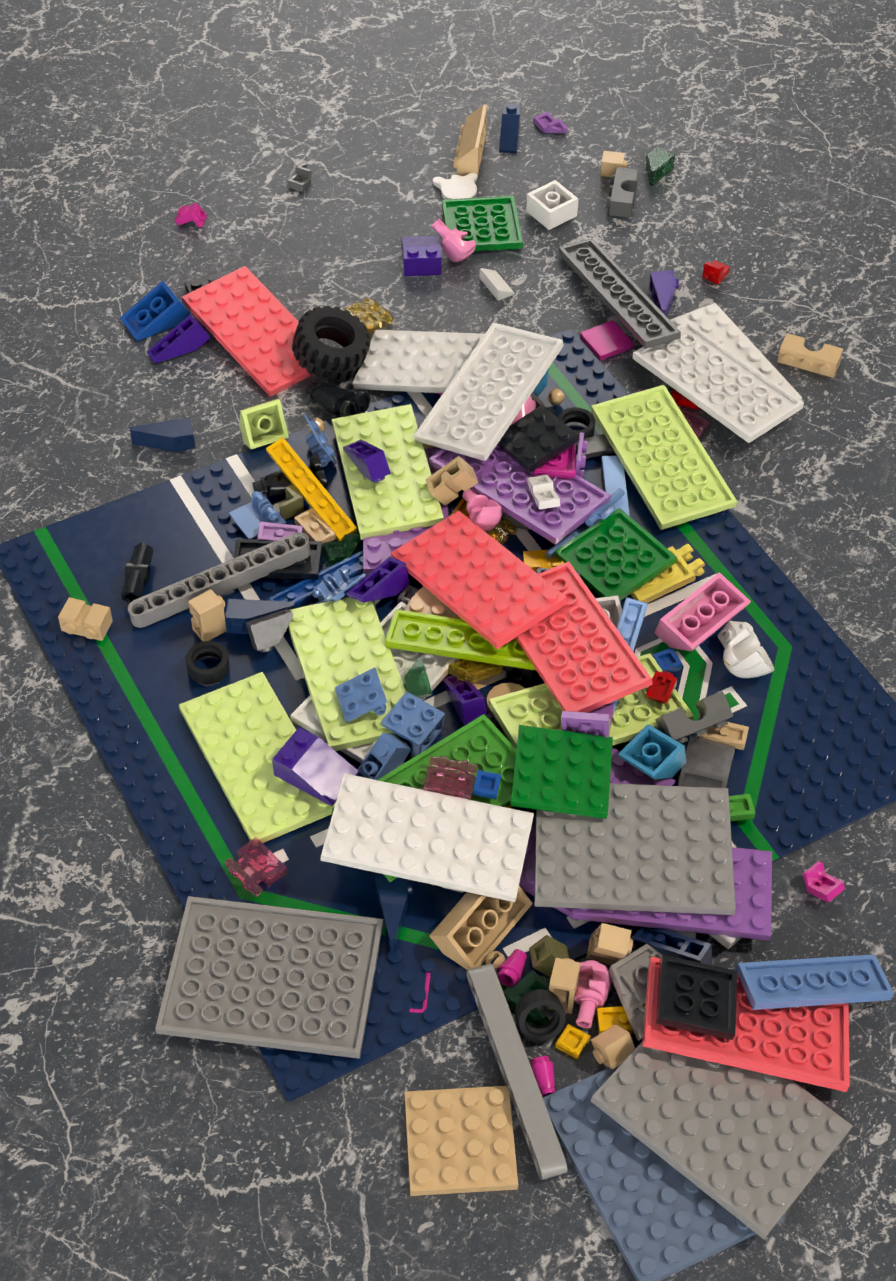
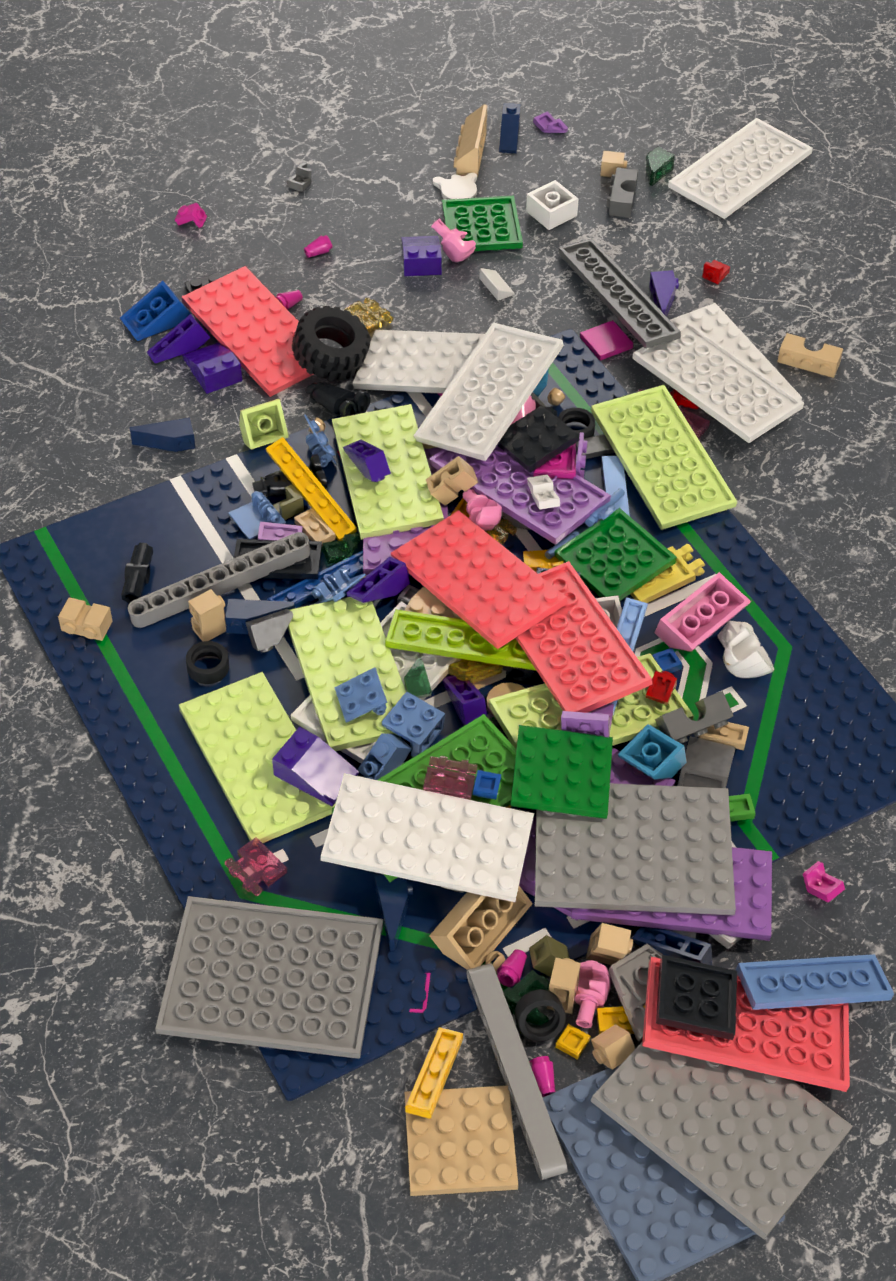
none -> dark purple slope [182,343,242,394]
none -> dark pink cone [276,290,303,310]
none -> dark pink cone [304,235,333,258]
none -> yellow tile [405,1027,463,1119]
none -> white plate [668,118,813,219]

